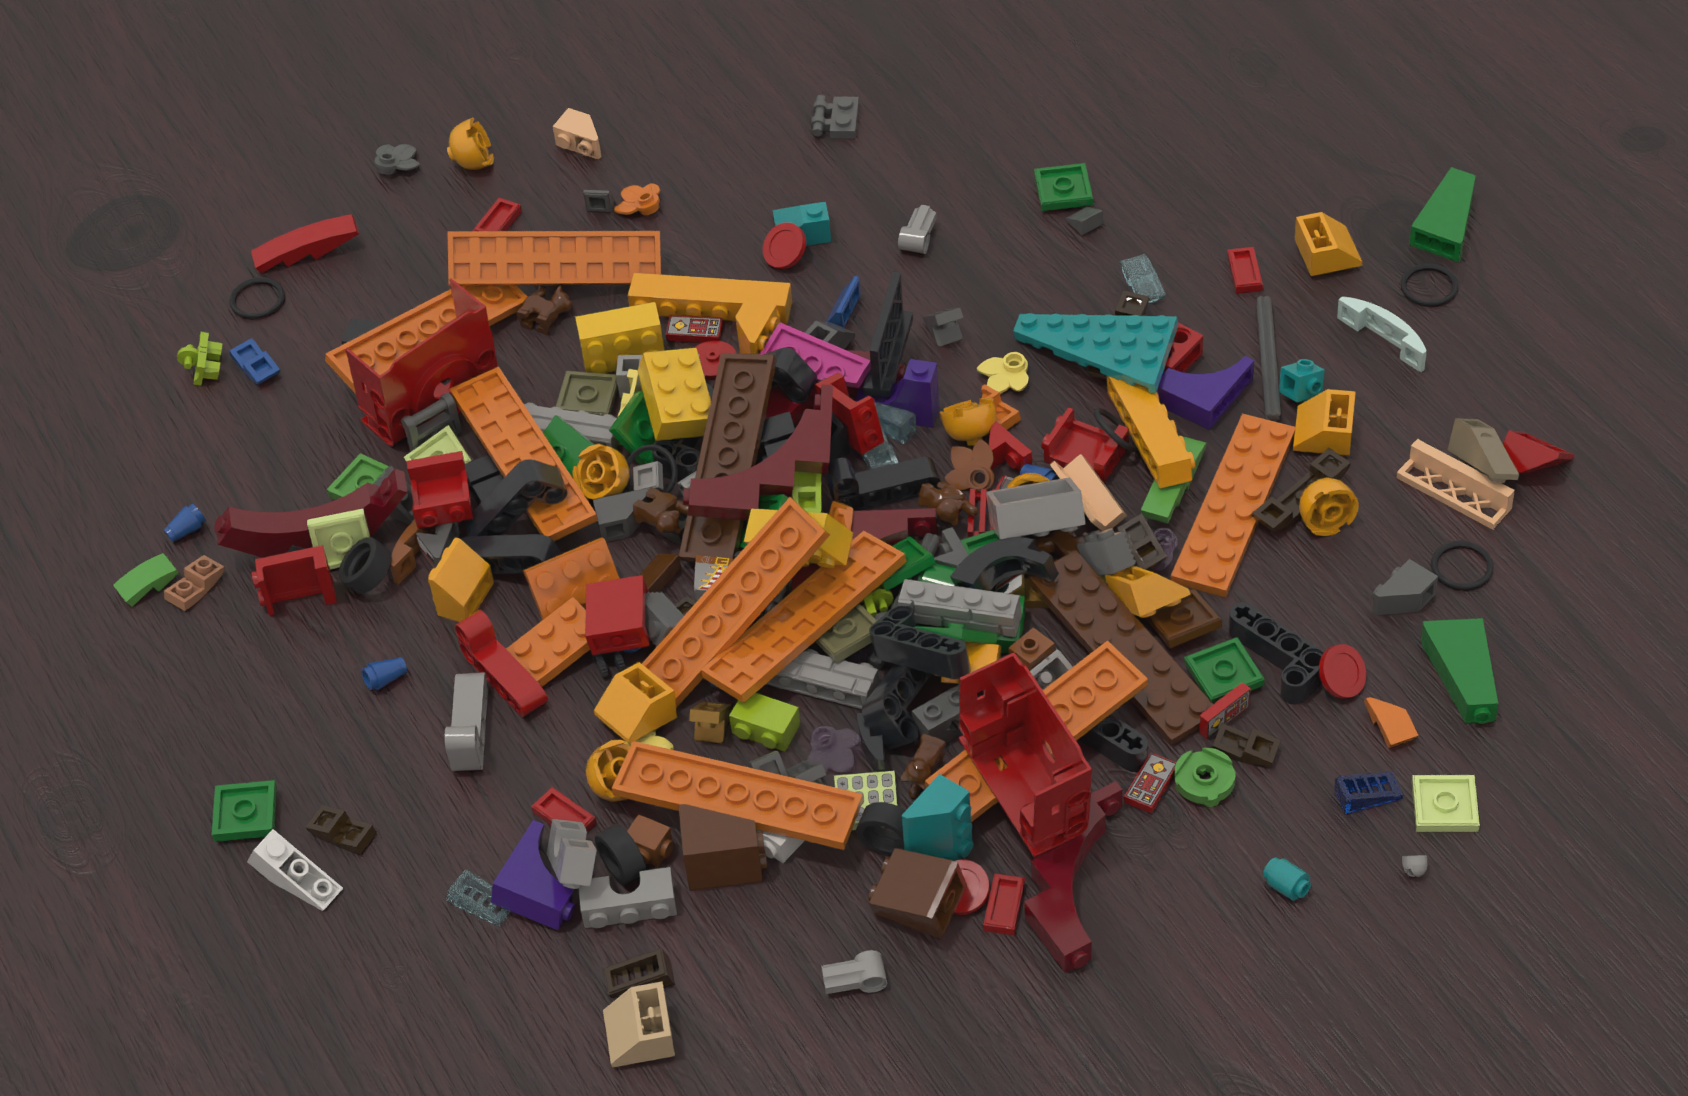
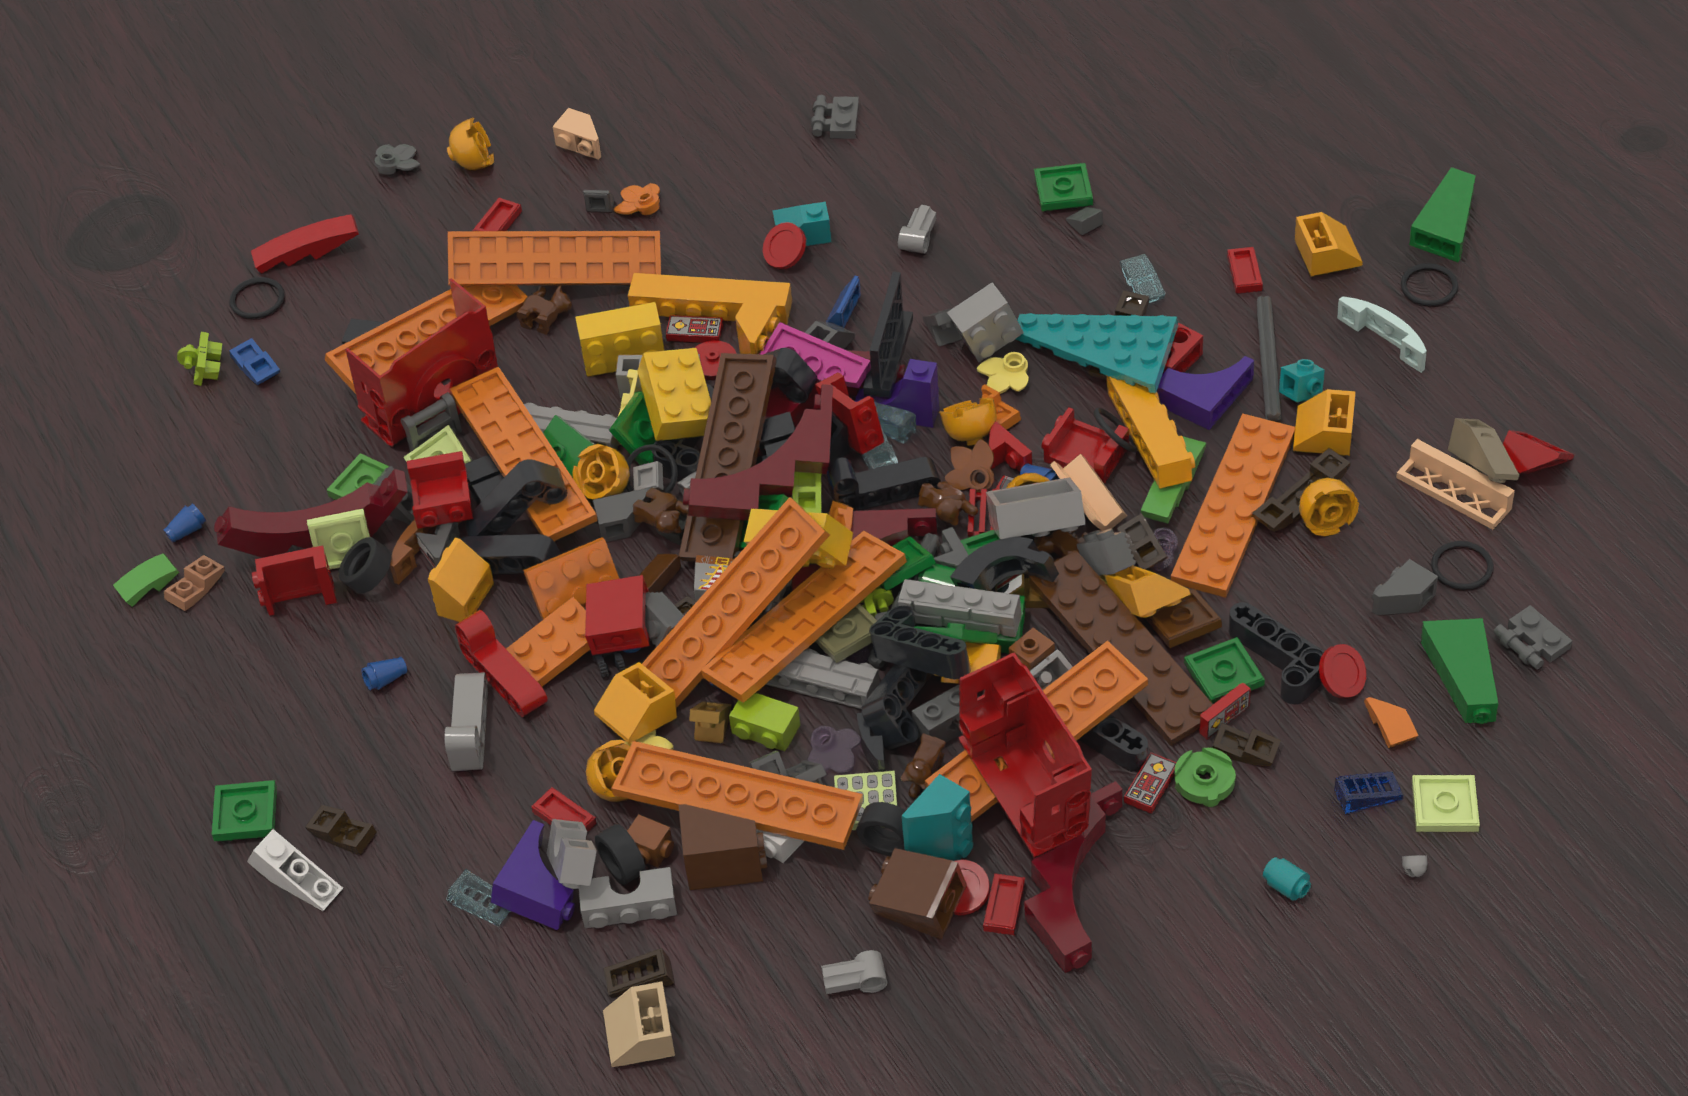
olive plate [556,371,618,416] -> none
none -> light grey brick [947,282,1024,362]
none -> dark grey plate [1493,605,1573,670]

